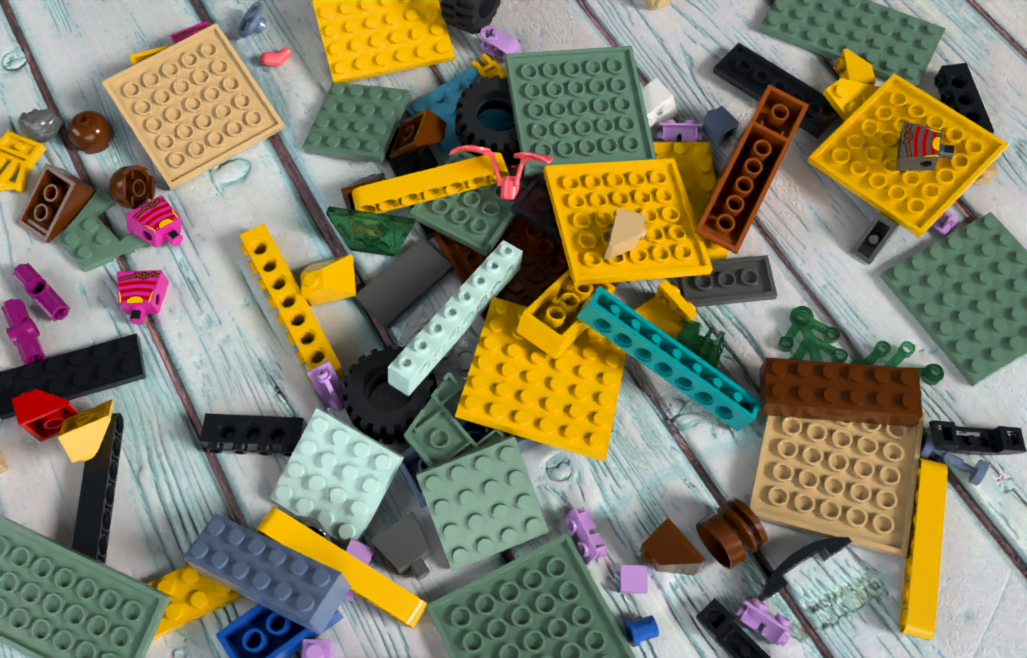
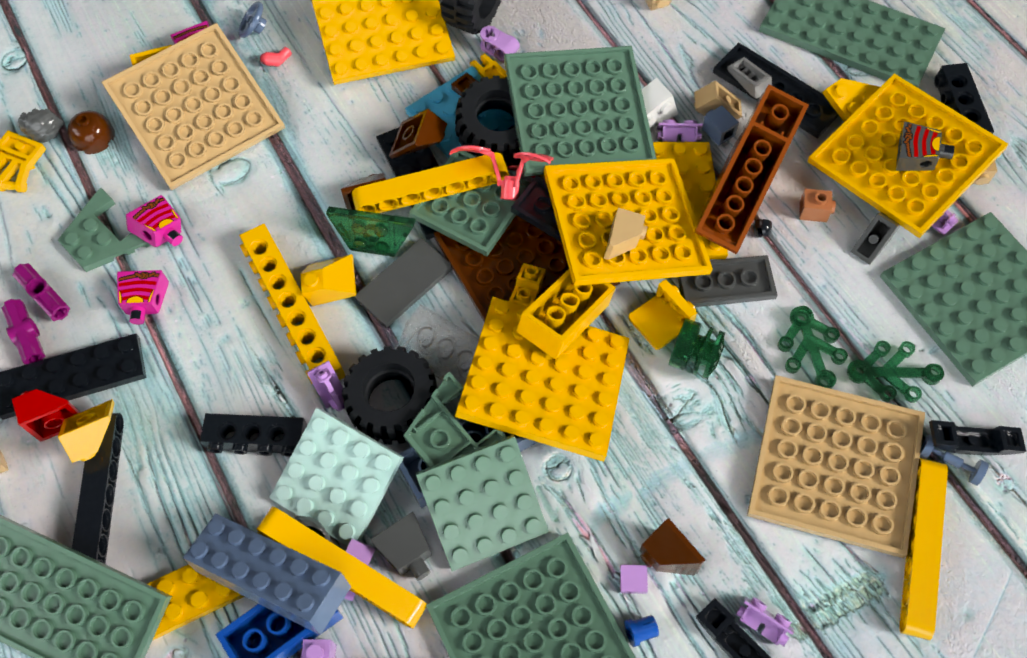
reddish brown slope [16,164,95,243] -> none
reddish brown cylinder [109,165,155,210] -> none
sand green plate [302,83,411,163] -> none
light aqua brick [388,240,523,396] -> none
lavender hinge [564,507,607,565] -> none
teal brick [576,286,762,431] -> none
reddish brown wheel [696,497,768,570] -> none
black slope [758,537,852,602] -> none
reddish brown brick [760,357,923,427] -> none
yellow slope [836,49,876,85] -> none
none -> reddish brown tile [451,72,478,96]
none -> yellow slope [509,263,546,307]
none -> tan slope [694,81,742,119]
none -> light grey slope [727,57,772,99]
none -> black hinge [753,219,772,238]
none -> nougat brick [799,189,836,222]

